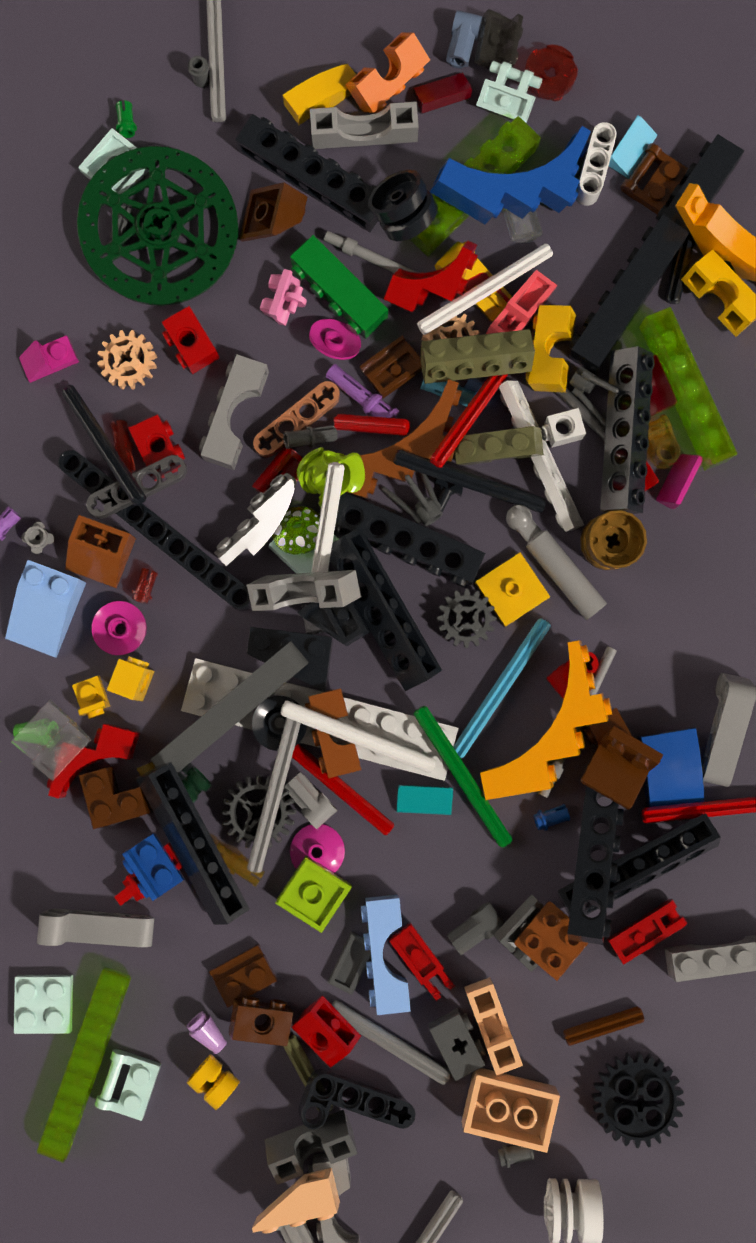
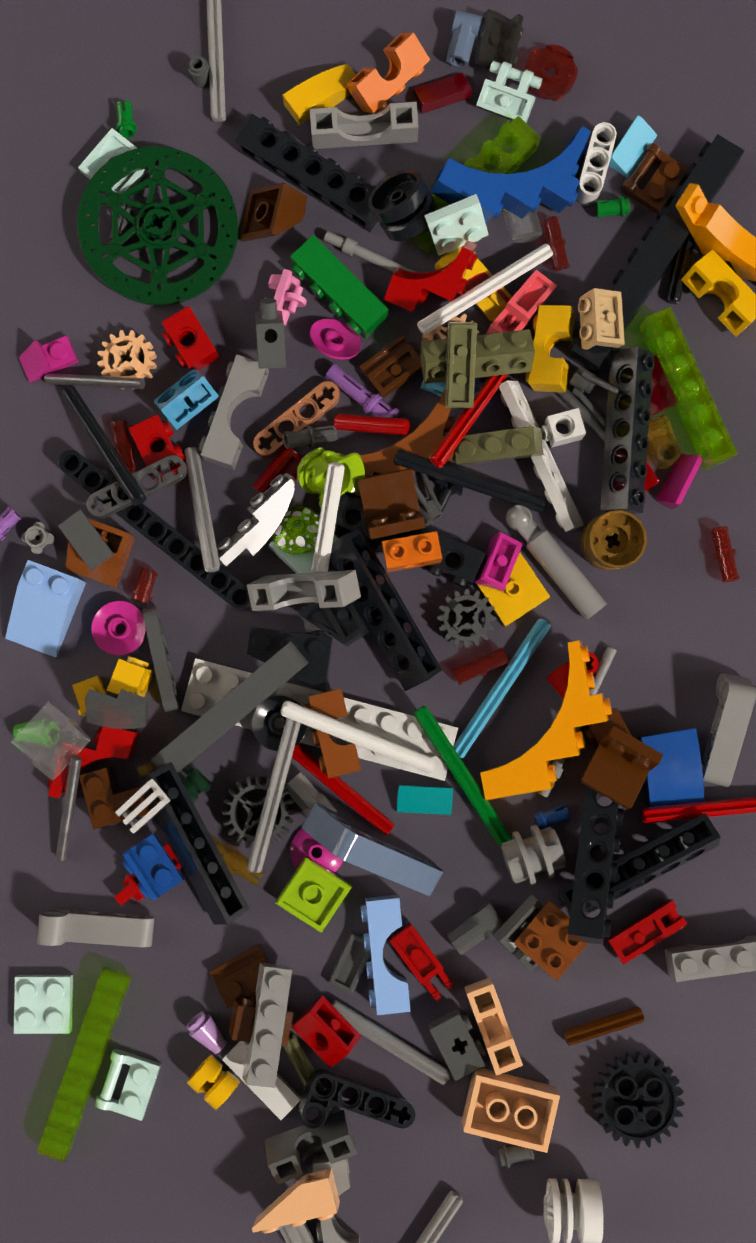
none -> flat silver bar [44,373,145,389]
none -> flat silver bar [55,756,82,861]
none -> dark grey tile [58,509,115,571]
none -> dark grey slope [85,689,148,729]
none -> white tile [115,779,171,834]
none -> dark grey beam [143,606,180,712]
none -> dark azure brick [154,368,219,430]
none -> light grey axle [184,447,220,572]
none -> white tile [222,1041,301,1120]
none -> light grey arch [242,962,292,1088]
none -> dark grey torso [255,298,286,369]
none -> sand blue beam [301,802,444,896]
none -> reddish brown bracket [358,468,425,539]
none -> orange brick [382,531,442,573]
none -> light aqua plate [424,194,489,256]
none -> olive tile [445,322,477,408]
none -> clear red pin [452,647,509,685]
none -> dark pink slope [474,531,523,591]
none -> light grey piece [501,824,566,886]
none -> clear red axle [543,216,570,272]
none -> tan bracket [578,288,625,350]
none -> green pin [596,196,630,218]
none -> clear red pin [710,526,740,583]

